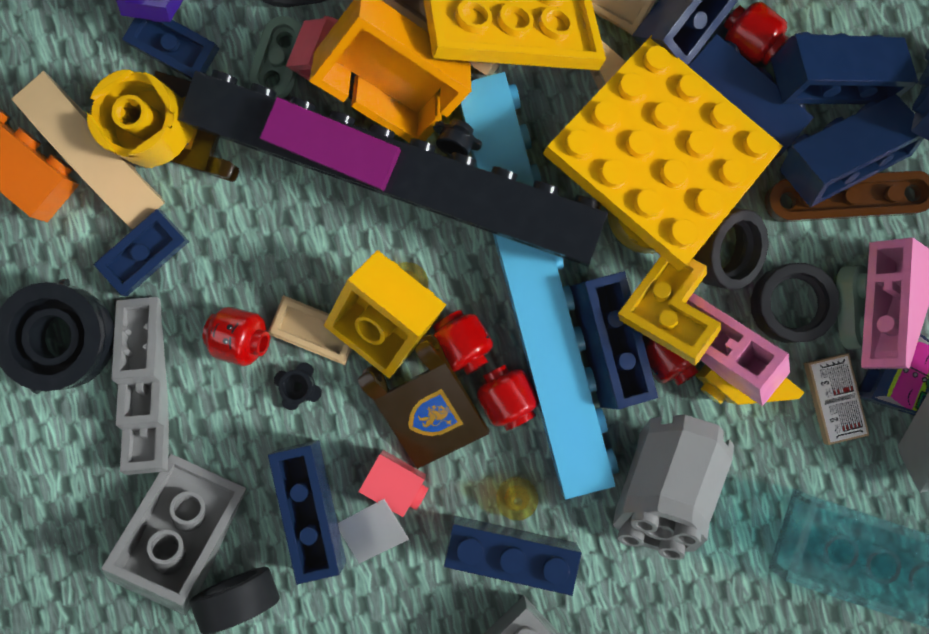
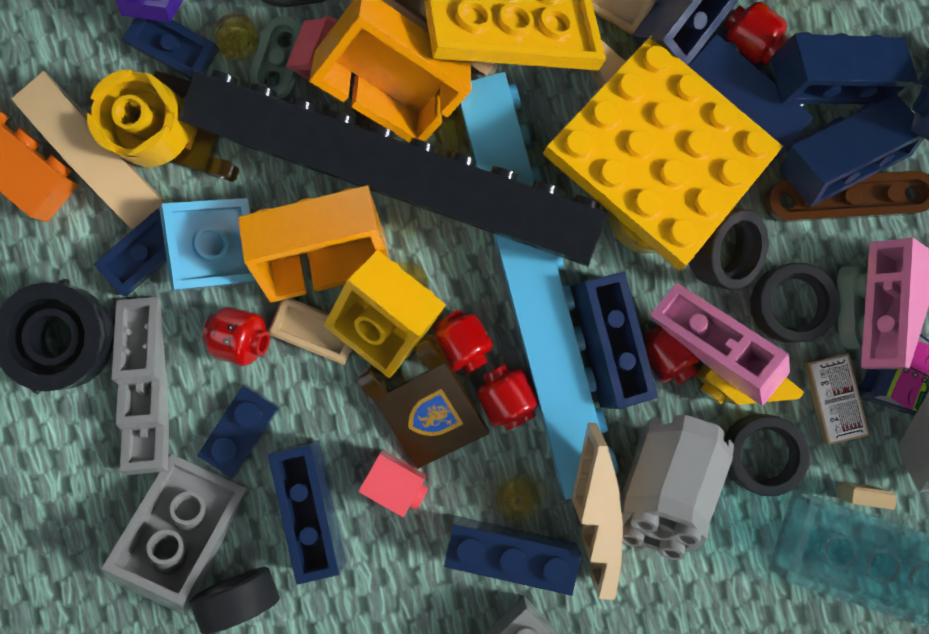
magenta tile [260,97,401,191] -> none
black plate [274,363,322,410] -> none
white sticker [338,499,409,564] -> none
black plate [433,119,482,156] -> none
yellow plate [618,256,721,366] -> none
none -> medium azure plate [159,198,257,291]
none -> dark blue plate [197,385,280,478]
none -> clear yellow tile [214,13,259,59]
none -> light orange piece [238,185,390,303]
none -> tan slope [572,423,623,600]
none -> black tyre [724,414,810,496]
none -> tan tile [836,481,897,510]

